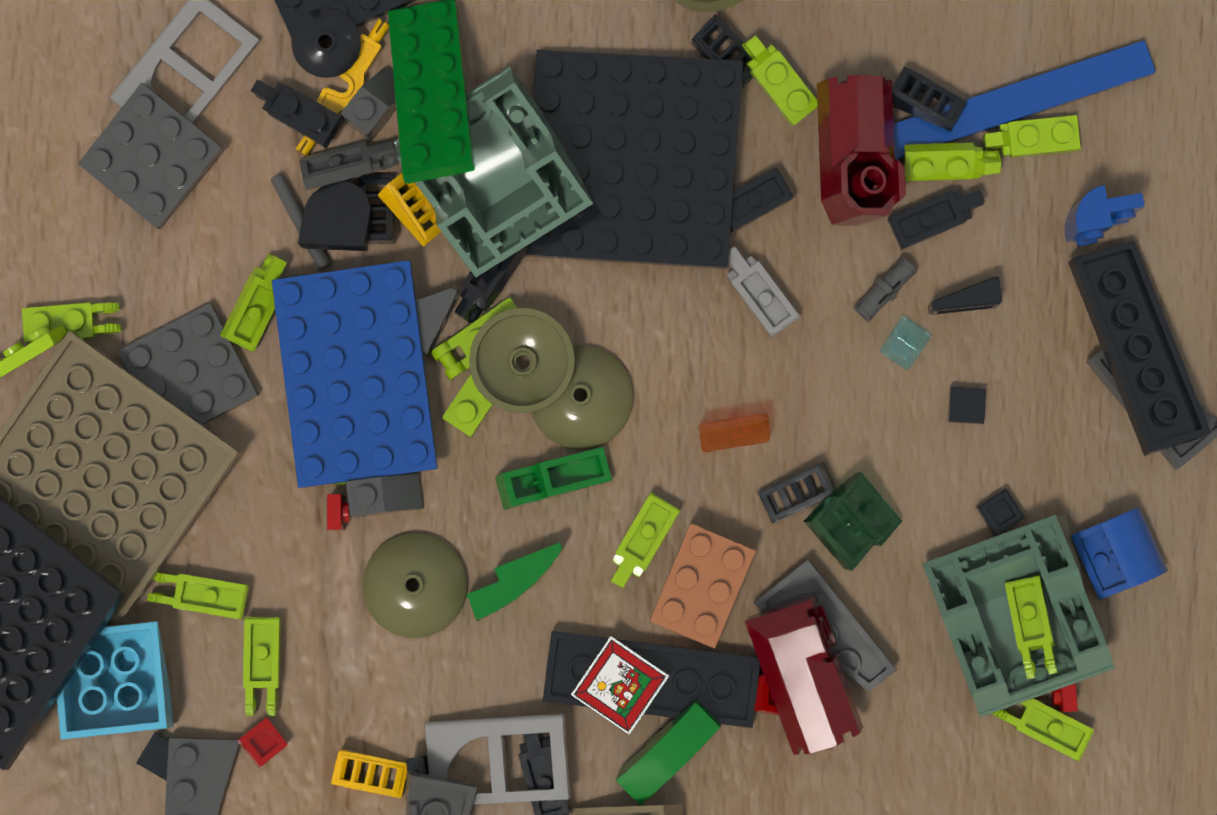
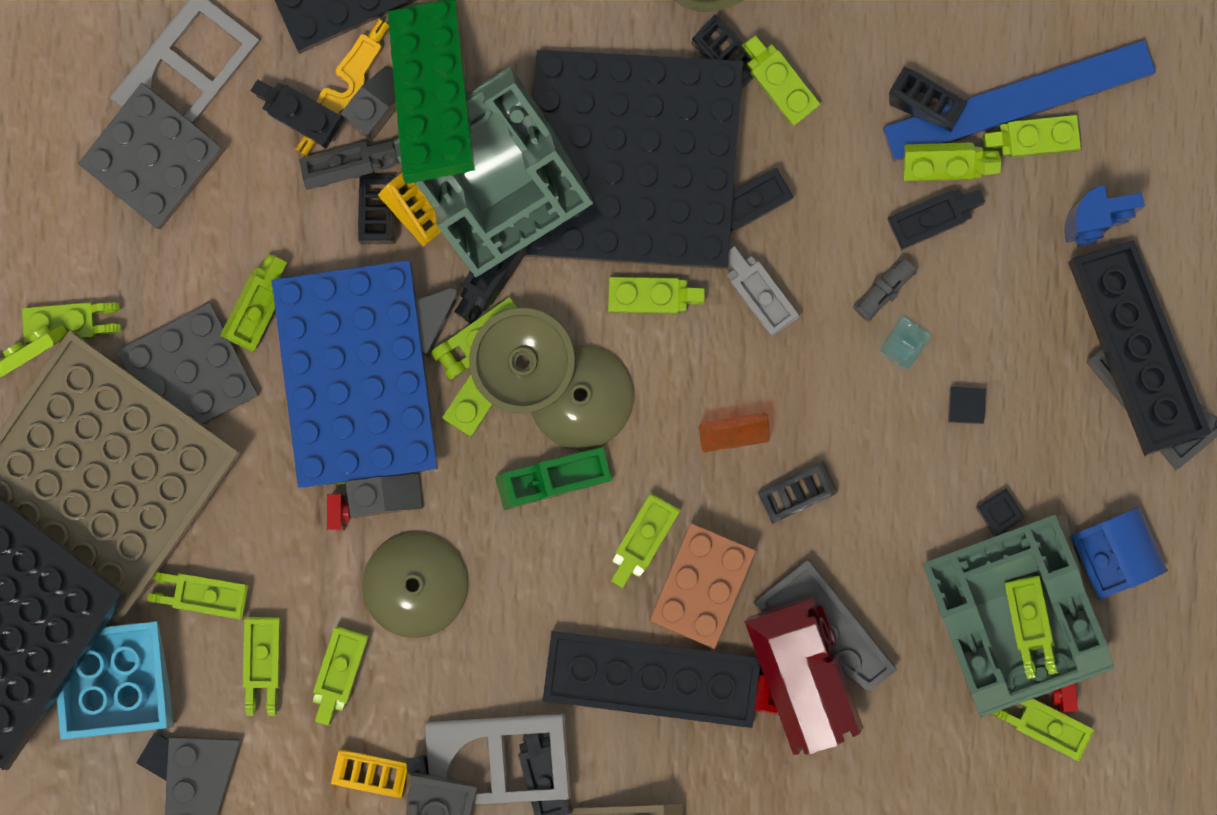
red plate [237,717,288,768] -> none
dark grey bar [270,174,331,271] -> none
black dish [291,8,361,78] -> none
black tile [298,181,373,251] -> none
green slope [466,542,563,621] -> none
tile [571,636,669,735] -> none
green slope [616,700,721,805] -> none
clear green slope [804,472,902,571] -> none
dark red brick [817,75,906,226] -> none
black slope [928,276,1002,315] -> none
none -> lime hinge [313,626,369,726]
none -> lime hinge [608,277,705,314]

